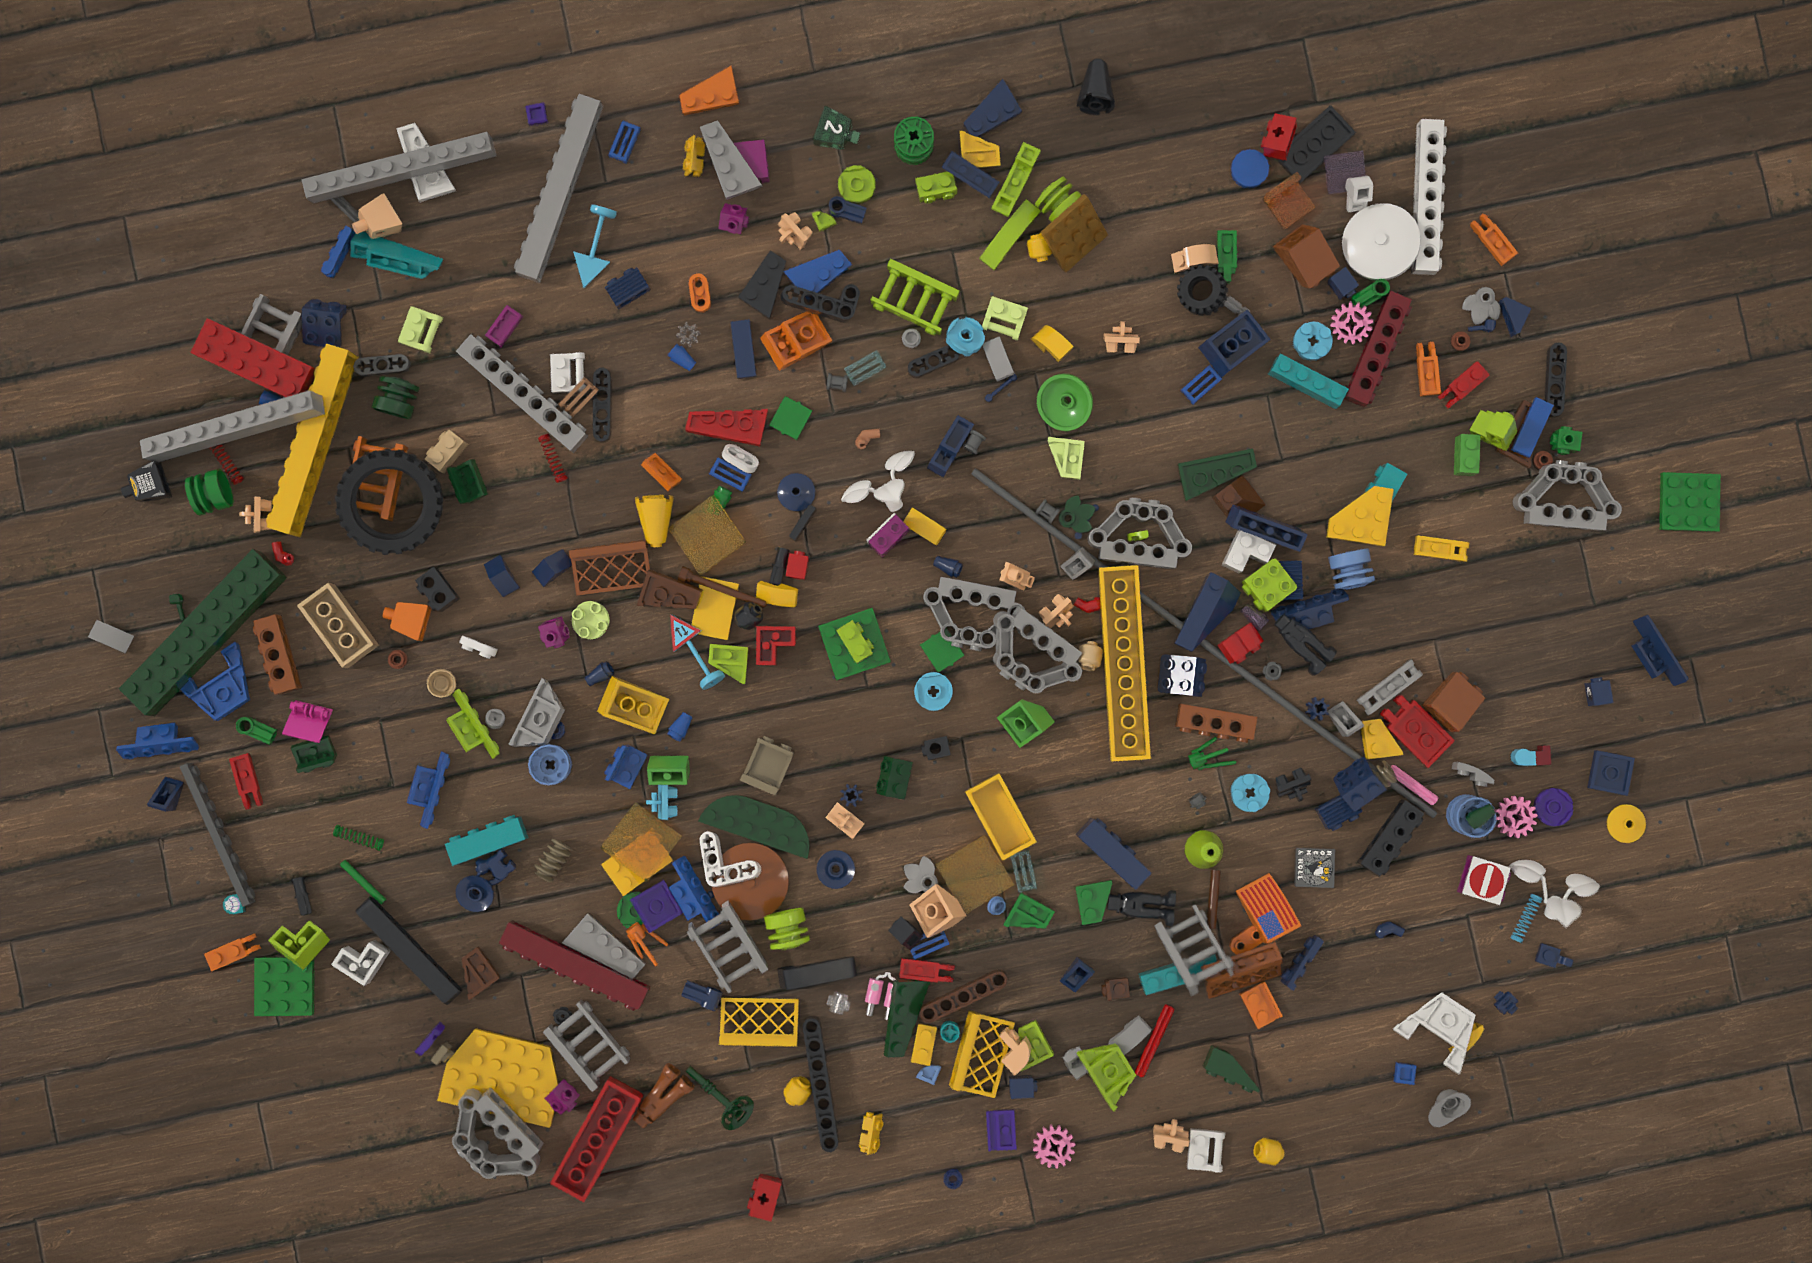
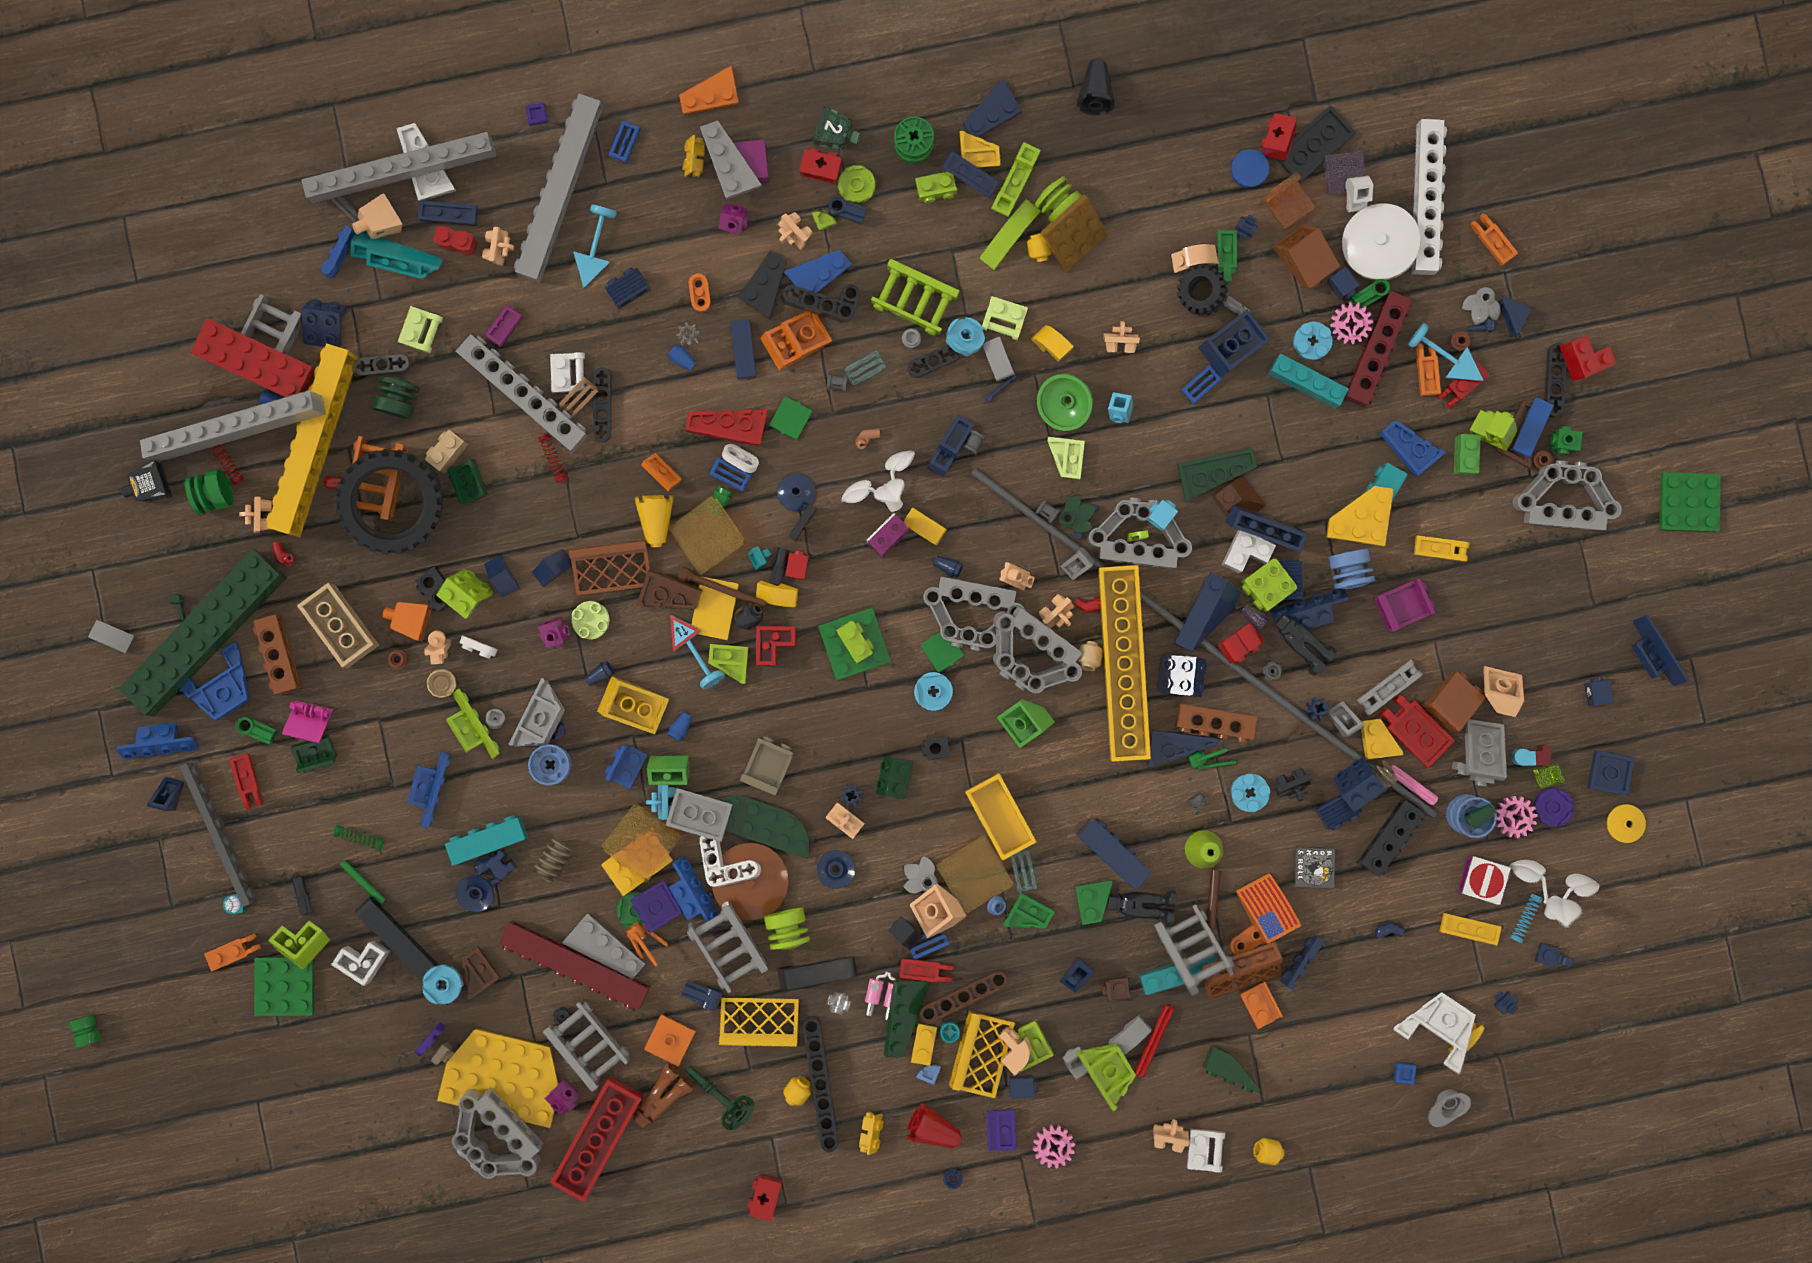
none -> green wheel [68,1014,102,1048]
none -> red arm [323,470,346,489]
none -> dark blue plate [418,200,478,226]
none -> medium azure plate [422,964,463,1004]
none -> light nougat hips [424,630,451,664]
none -> red brick [433,226,478,255]
none -> lime bracket [436,569,494,619]
none -> light nougat hips [482,227,514,266]
none -> orange plate [644,1014,696,1067]
none -> light grey plate [666,788,733,842]
none -> teal tile [747,546,772,570]
none -> red brick [799,148,842,185]
none -> red cone [906,1103,962,1149]
none -> medium azure brick [1108,392,1134,423]
none -> medium azure brick [1146,500,1178,531]
none -> dark blue wing [1148,730,1220,768]
none -> dark blue gear [1235,215,1258,239]
none -> magenta panel [1373,578,1435,632]
none -> blue wing [1379,420,1446,477]
none -> medium azure piece [1407,323,1483,381]
none -> yellow tile [1439,913,1502,946]
none -> light grey plate [1465,719,1507,781]
none -> light nougat slope [1483,666,1524,717]
none -> clear neon green panel [1533,764,1565,788]
none -> red brick [1559,335,1617,381]

